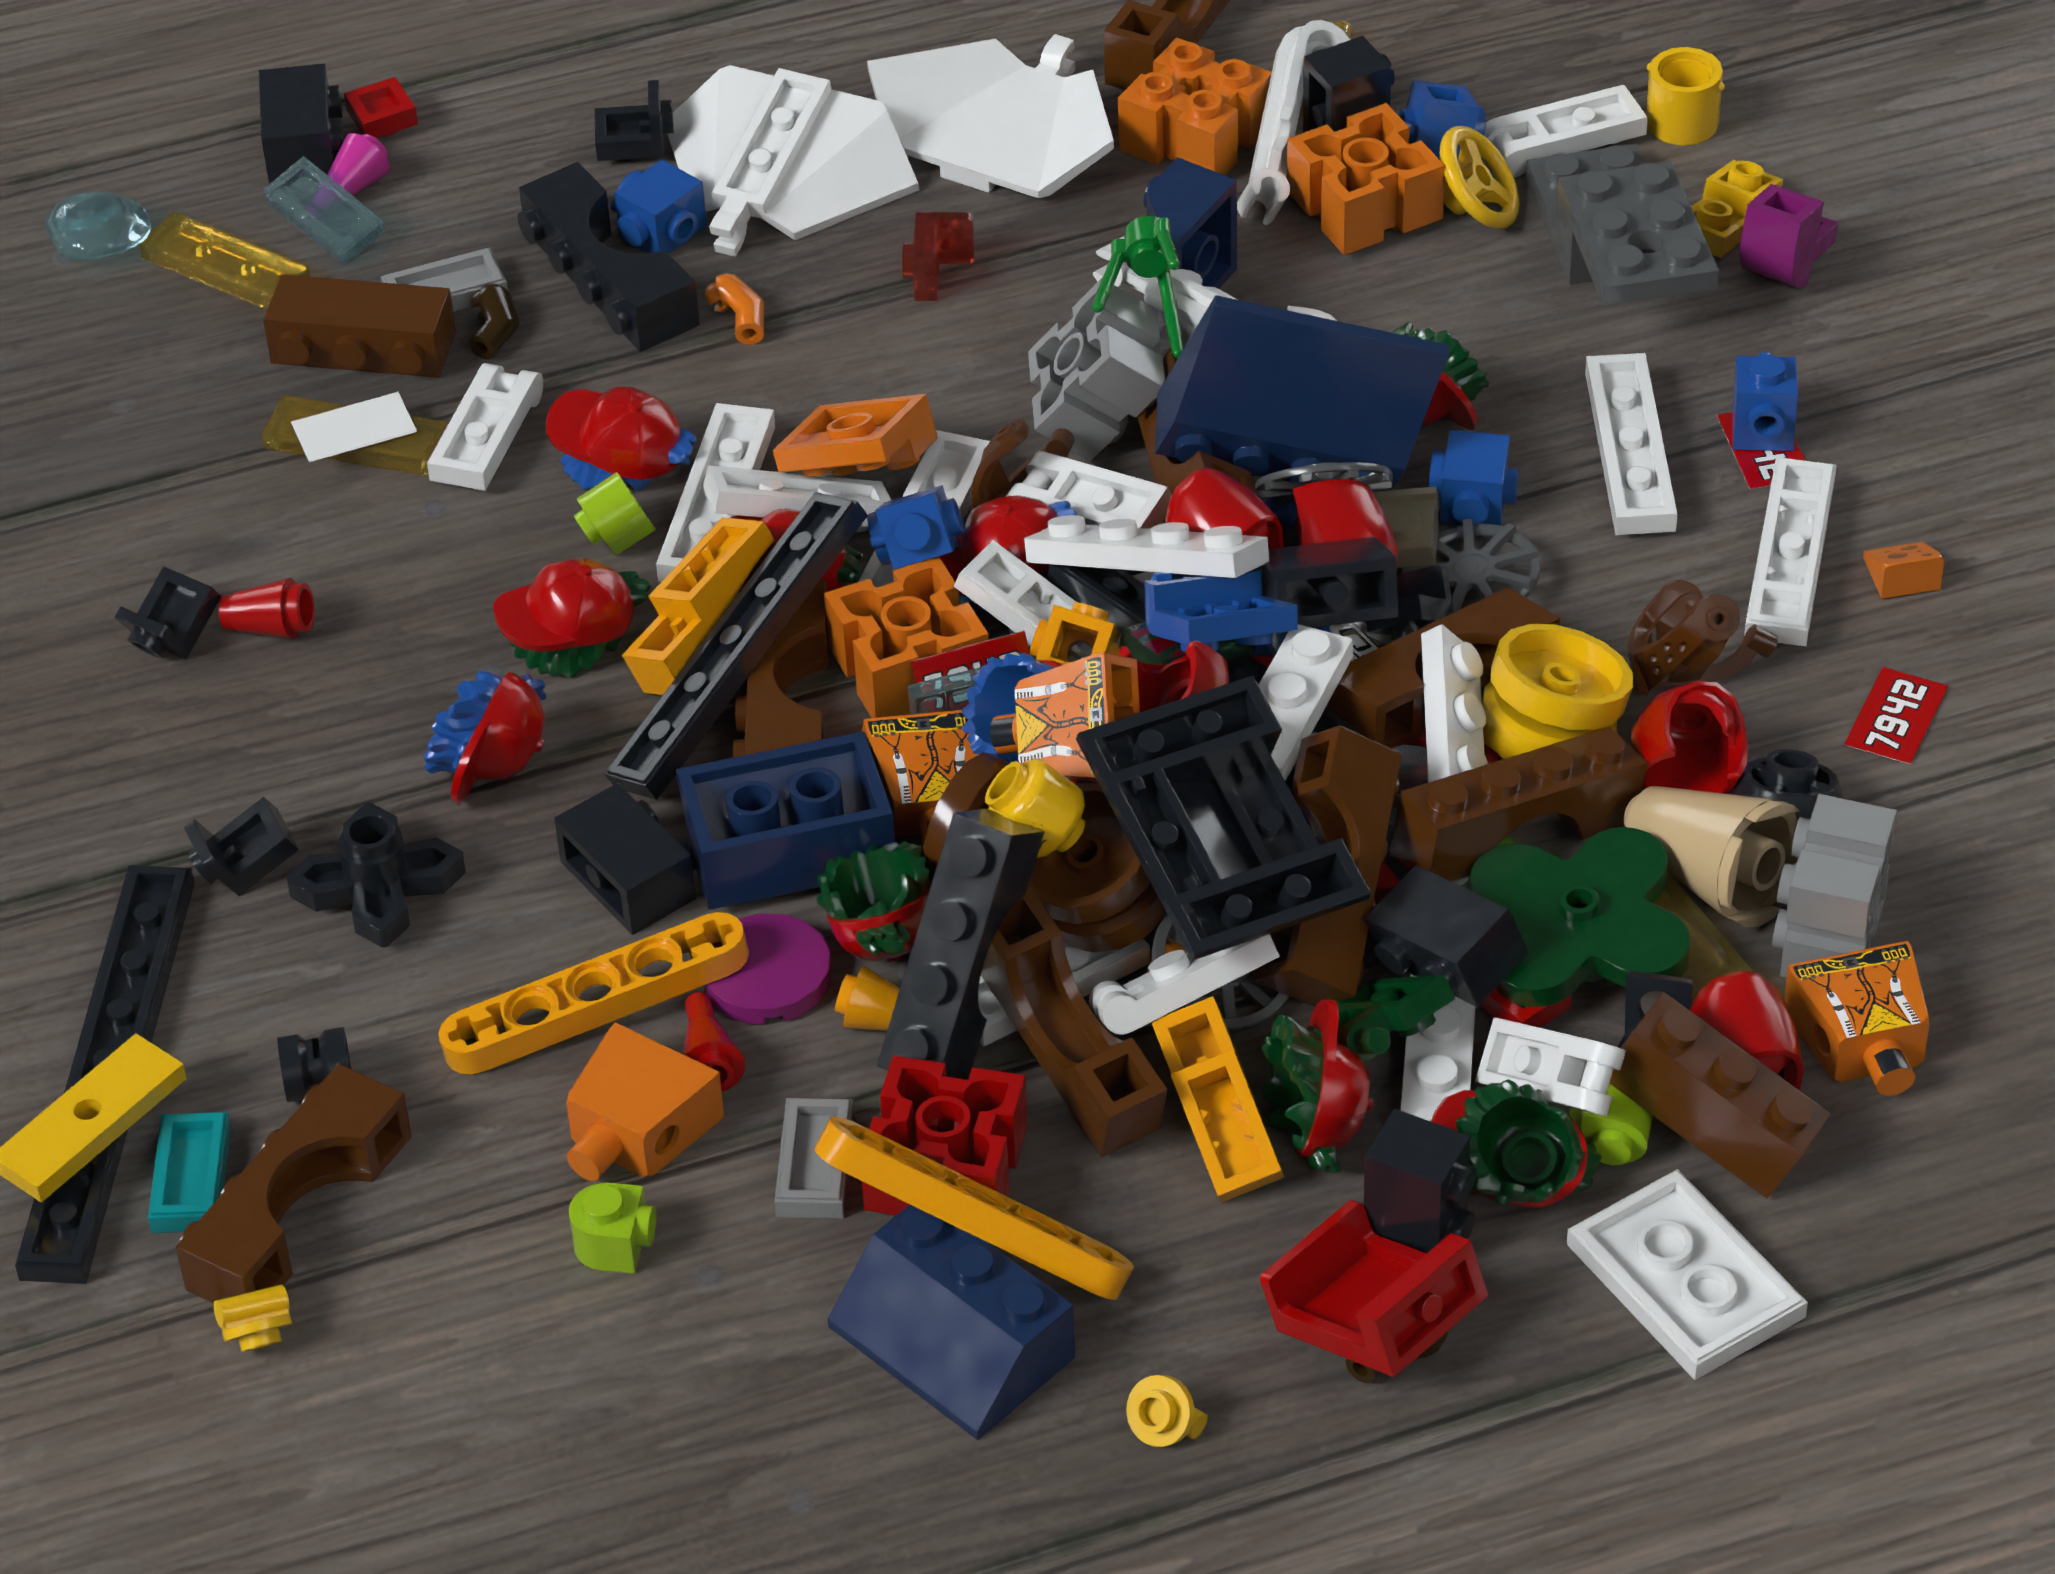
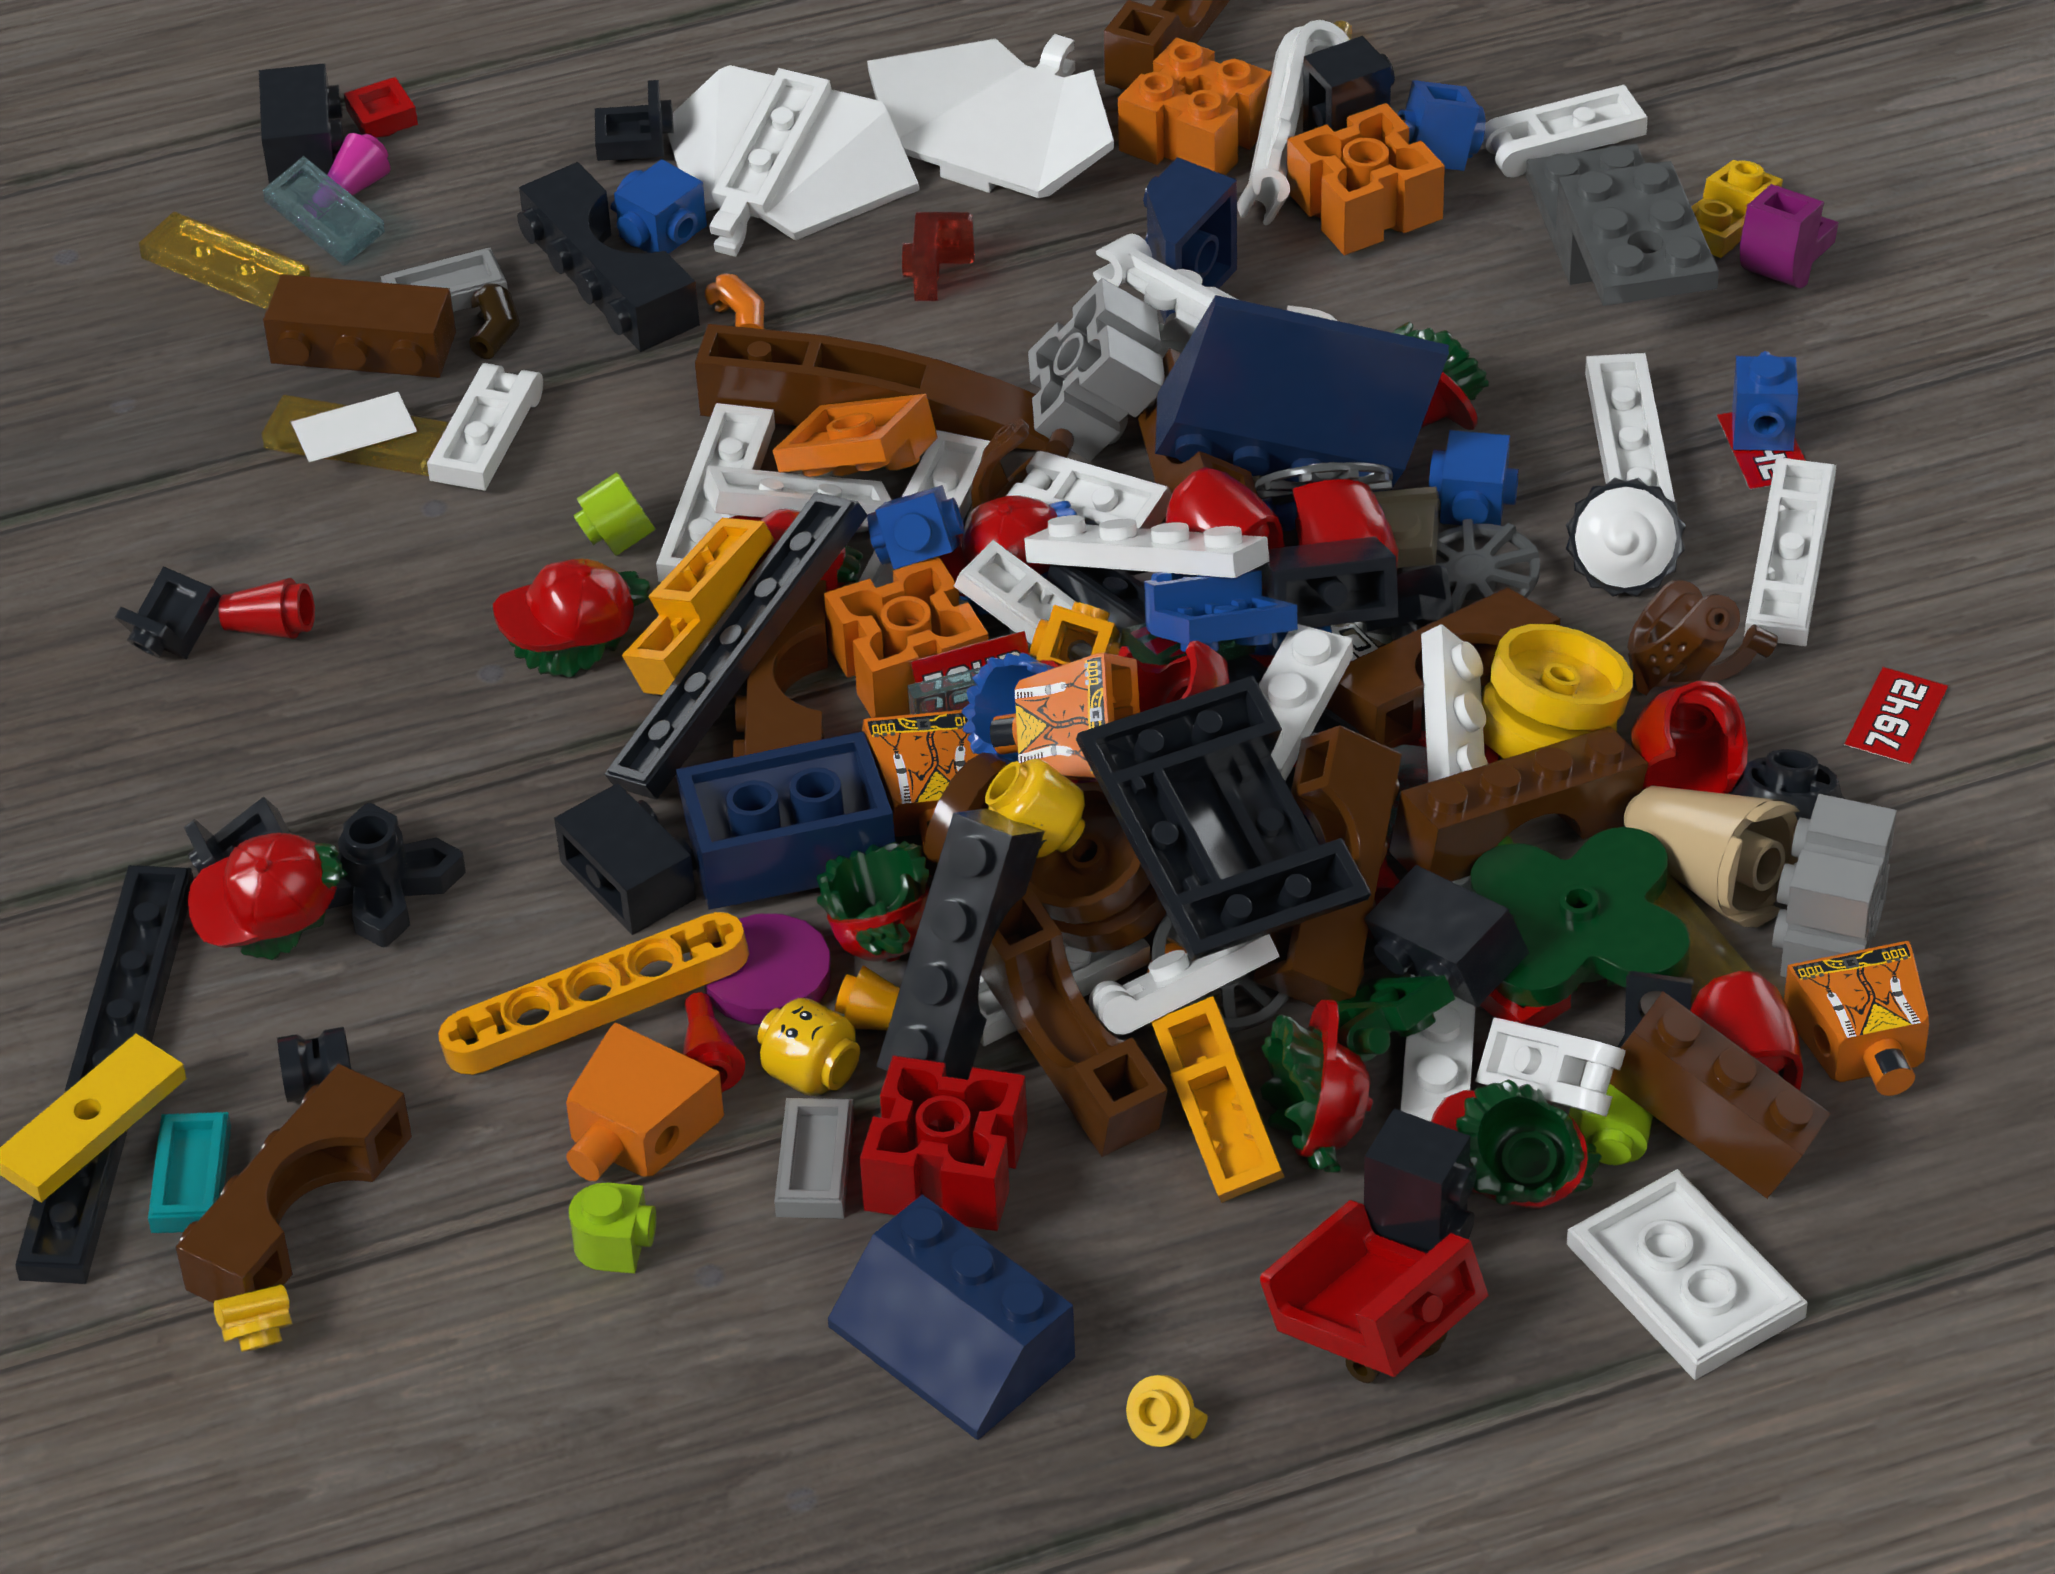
clear light blue hat [44,191,151,259] -> none
red hair [423,670,547,806] -> none
red hair [546,386,696,491] -> none
light orange beam [814,1116,1134,1300] -> none
green plant [1092,216,1184,358] -> none
yellow piece [1440,126,1520,229] -> none
yellow piece [1646,47,1725,146] -> none
orange slope [1863,542,1944,599] -> none
none -> red hair [188,833,347,960]
none -> reddish brown wedge [695,324,1049,450]
none -> yellow head [757,998,860,1096]
none -> white piece [1566,477,1686,597]

